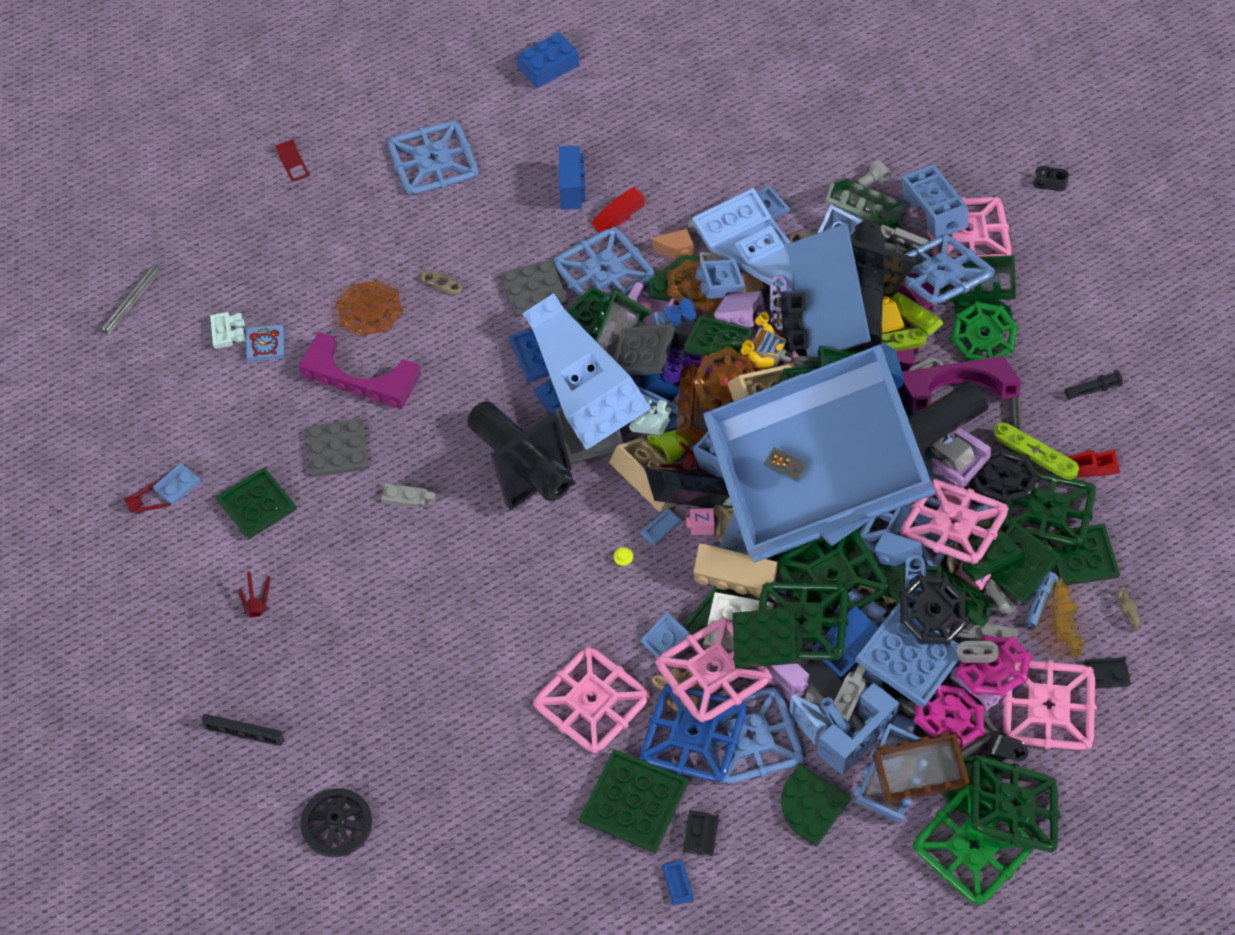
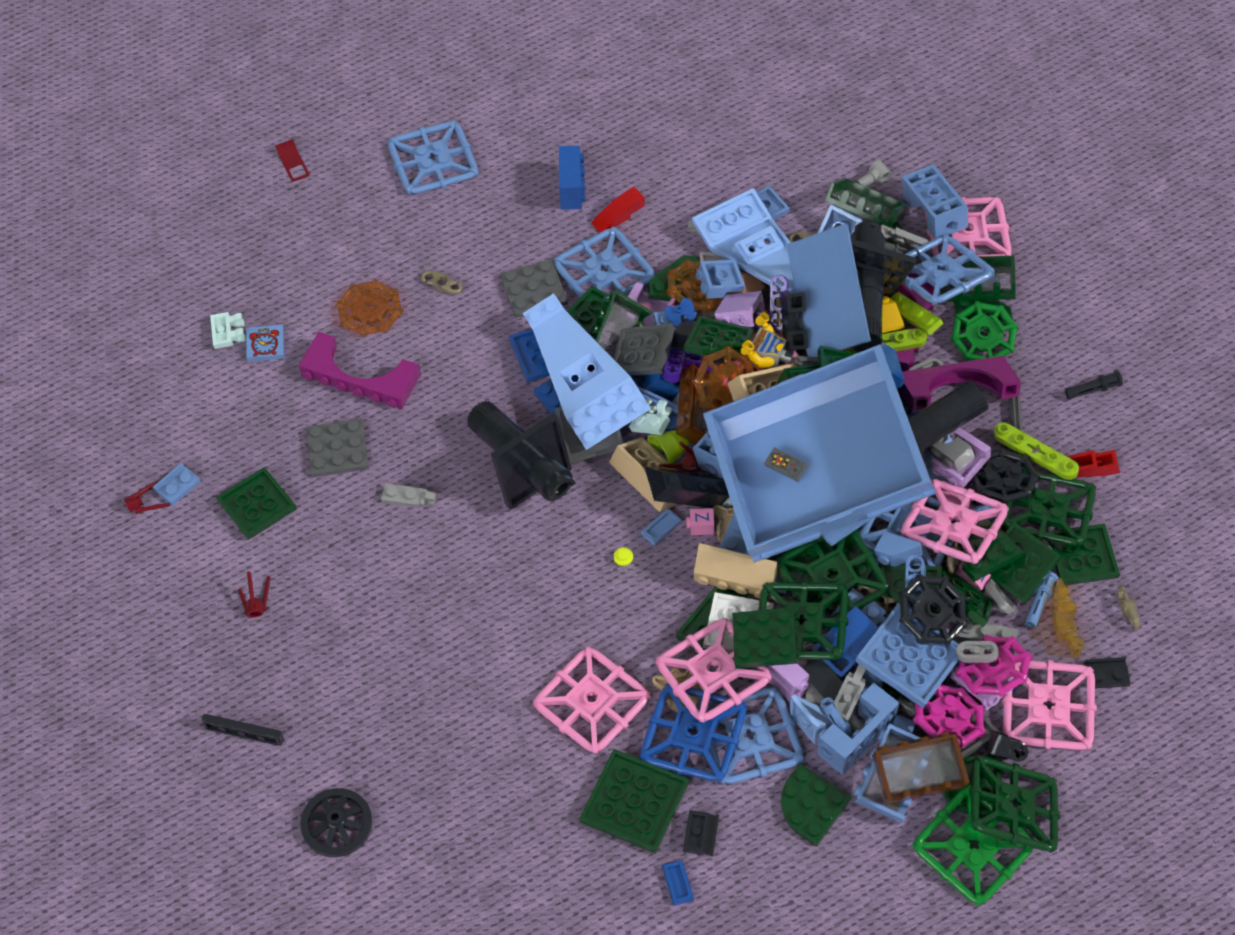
dark grey axle [101,265,160,335] -> none
blue brick [517,32,579,88] -> none
medium blue tile [640,612,690,668] -> none
nougat slope [652,229,694,260] -> none
black piece [1033,166,1069,192] -> none

